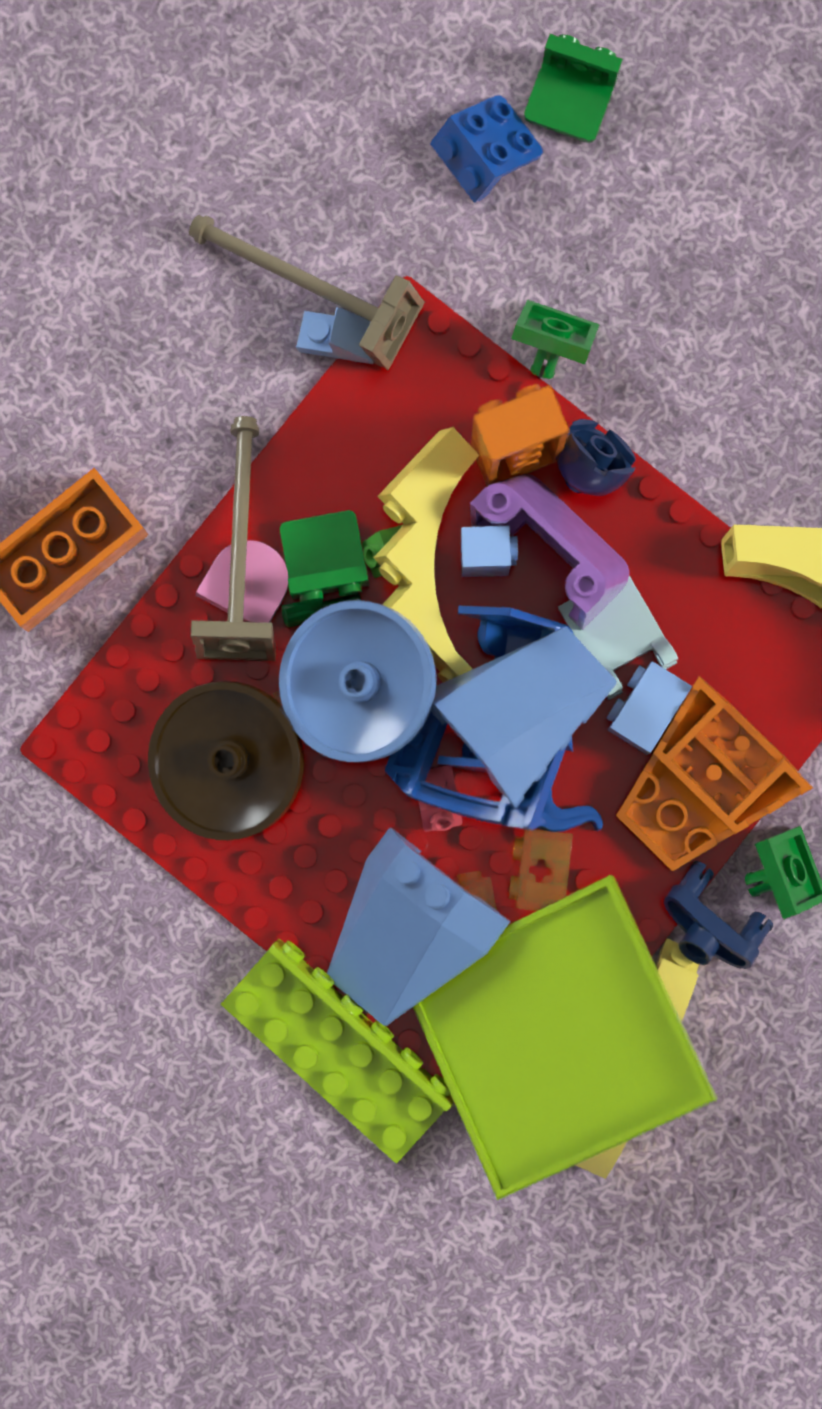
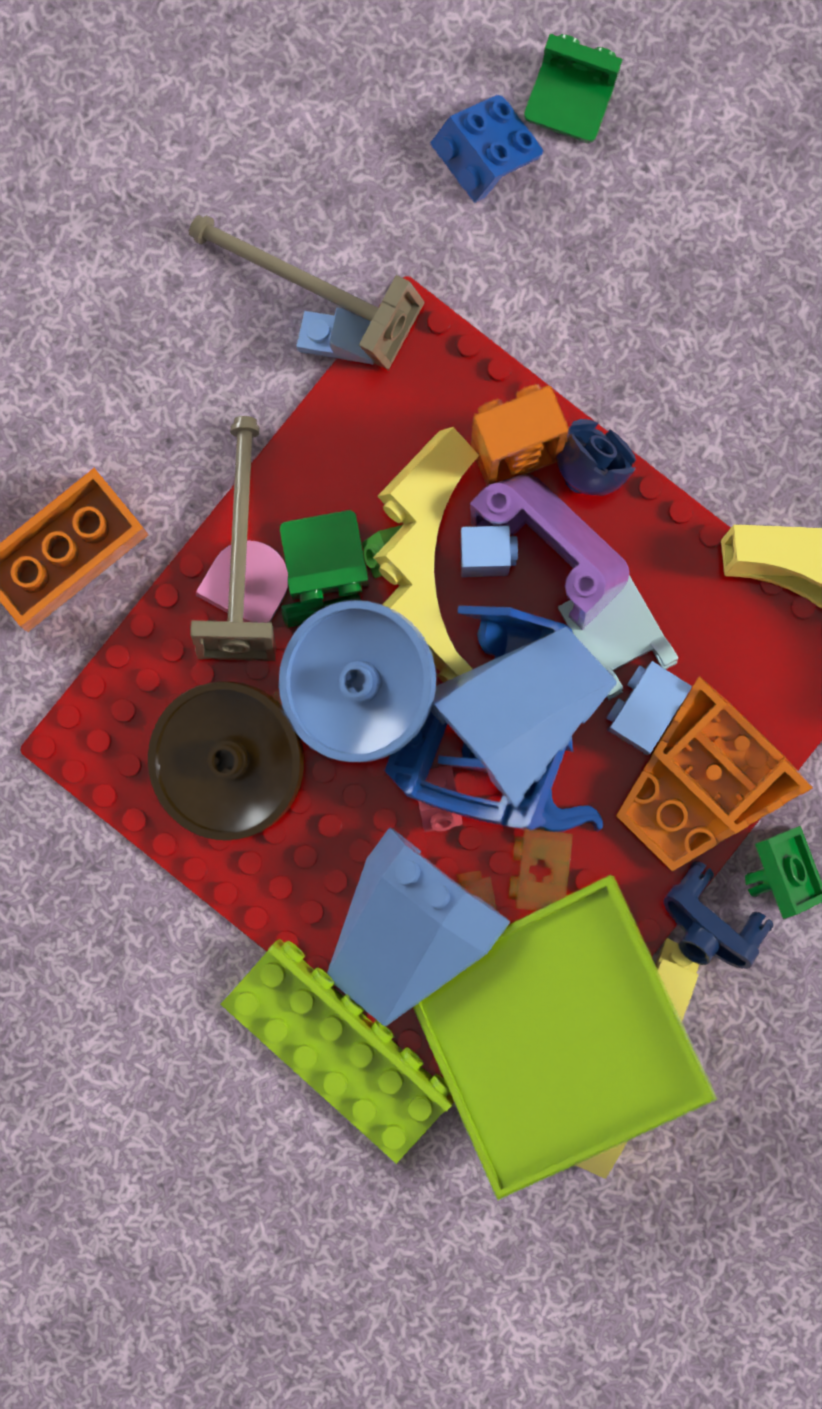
green tile [511,299,600,379] -> none

